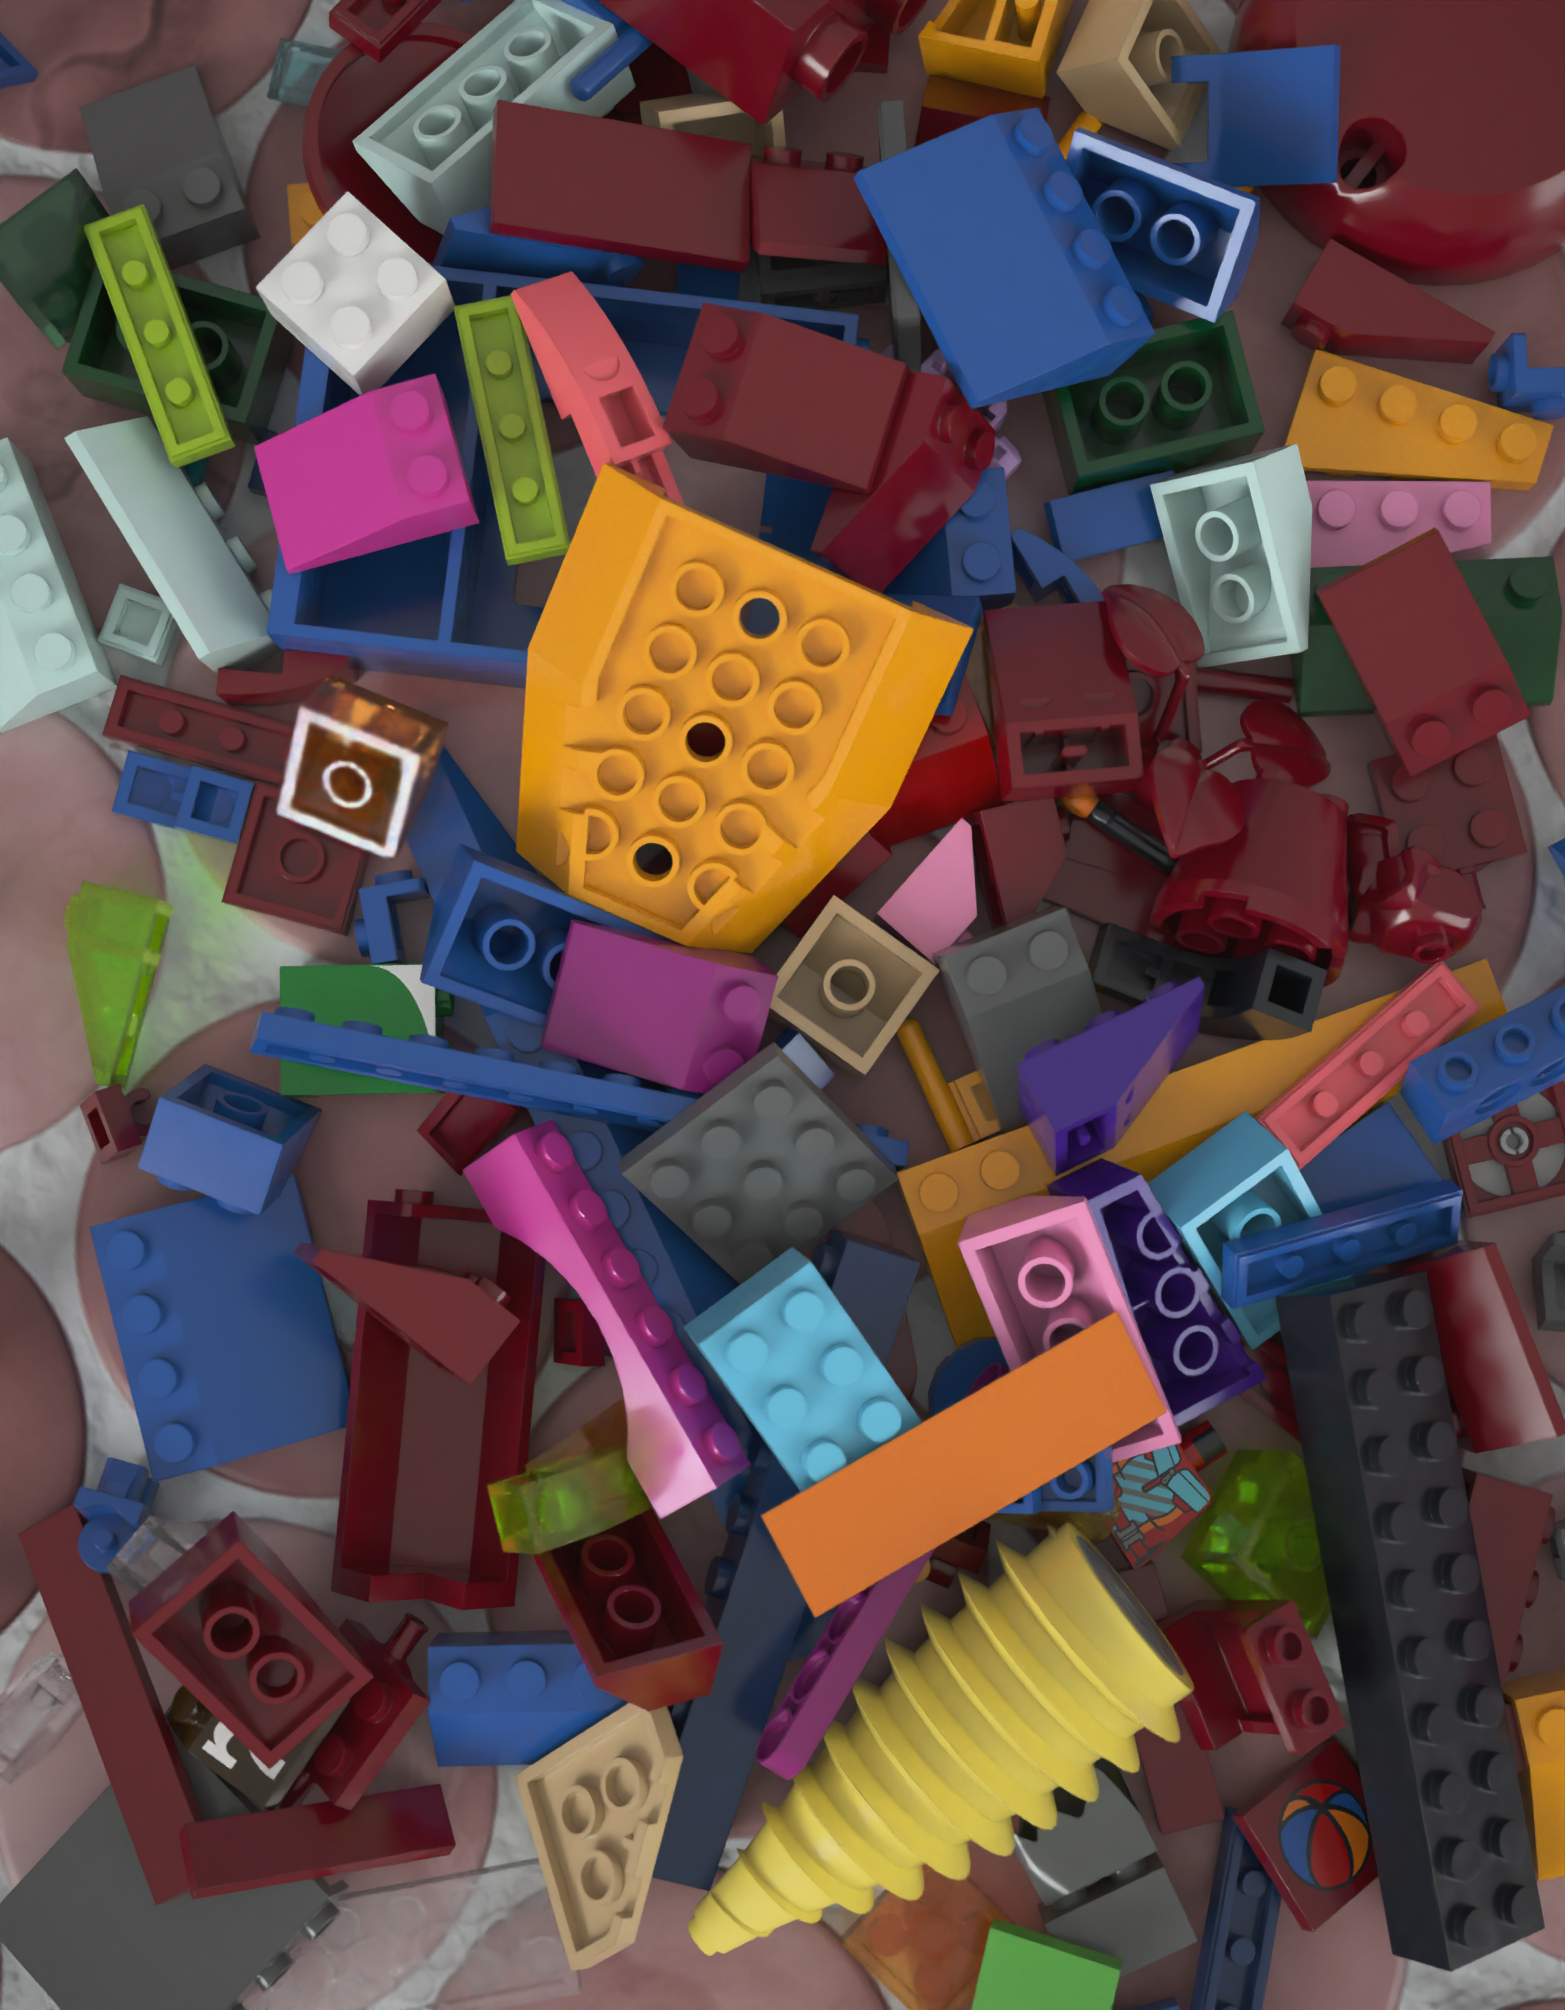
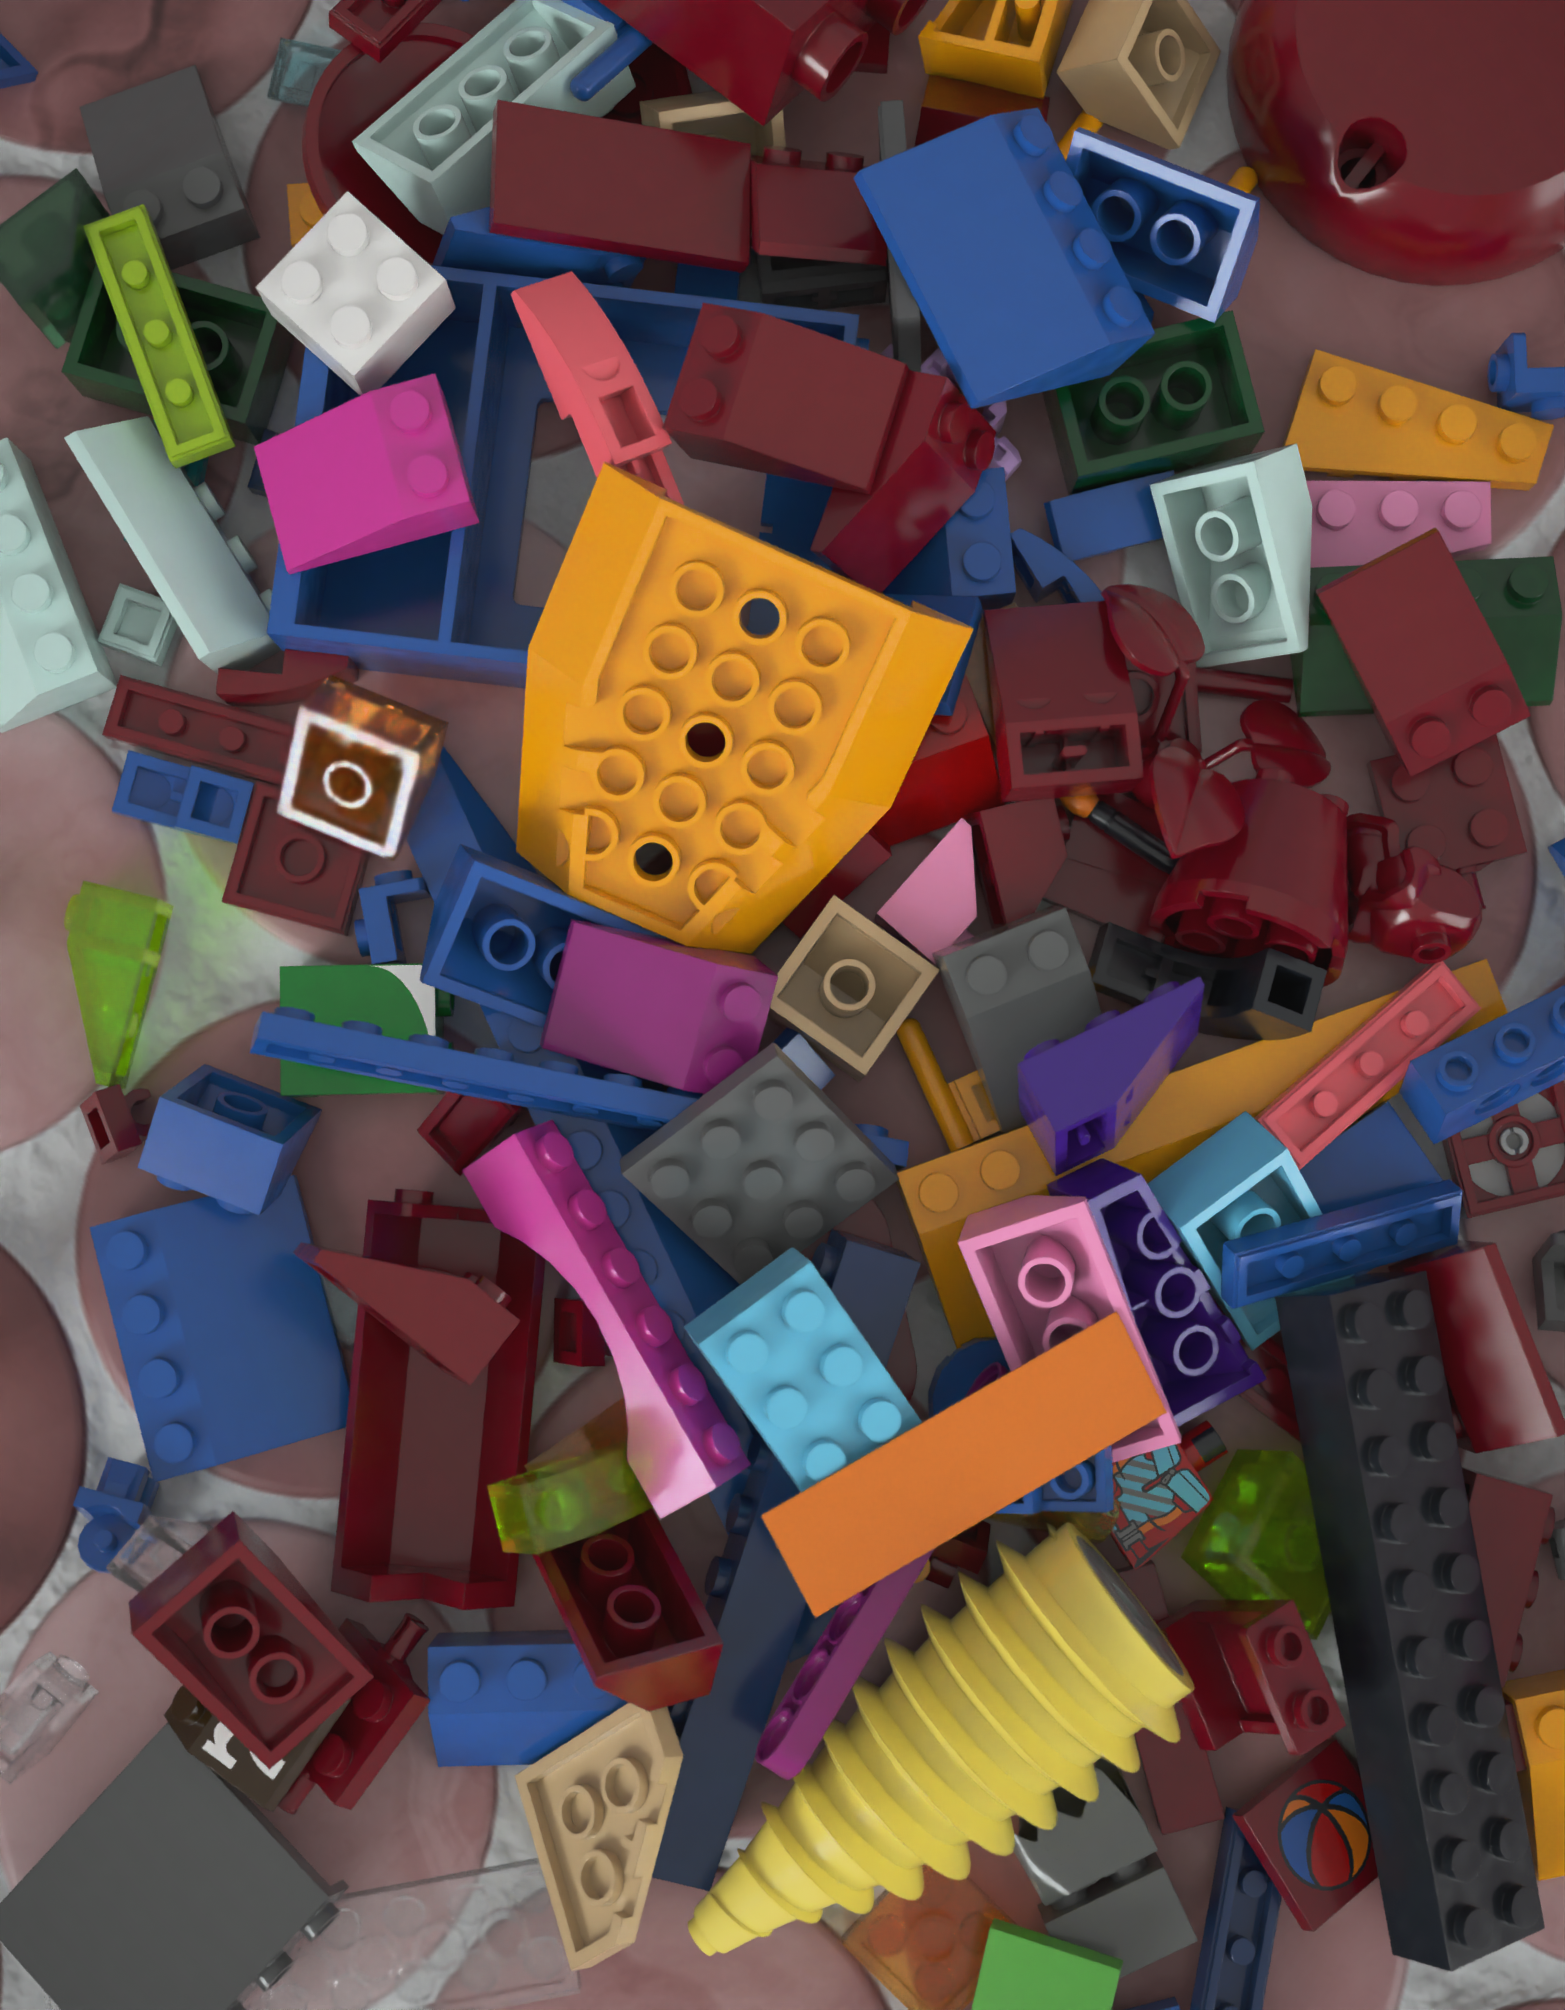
dark red tile [18,1505,205,1905] -> none
dark red tile [179,1784,456,1900] -> none
lime tile [453,295,570,566] -> none
blue flag [1171,45,1341,187] -> none
dark red slope [1281,238,1495,364] -> none

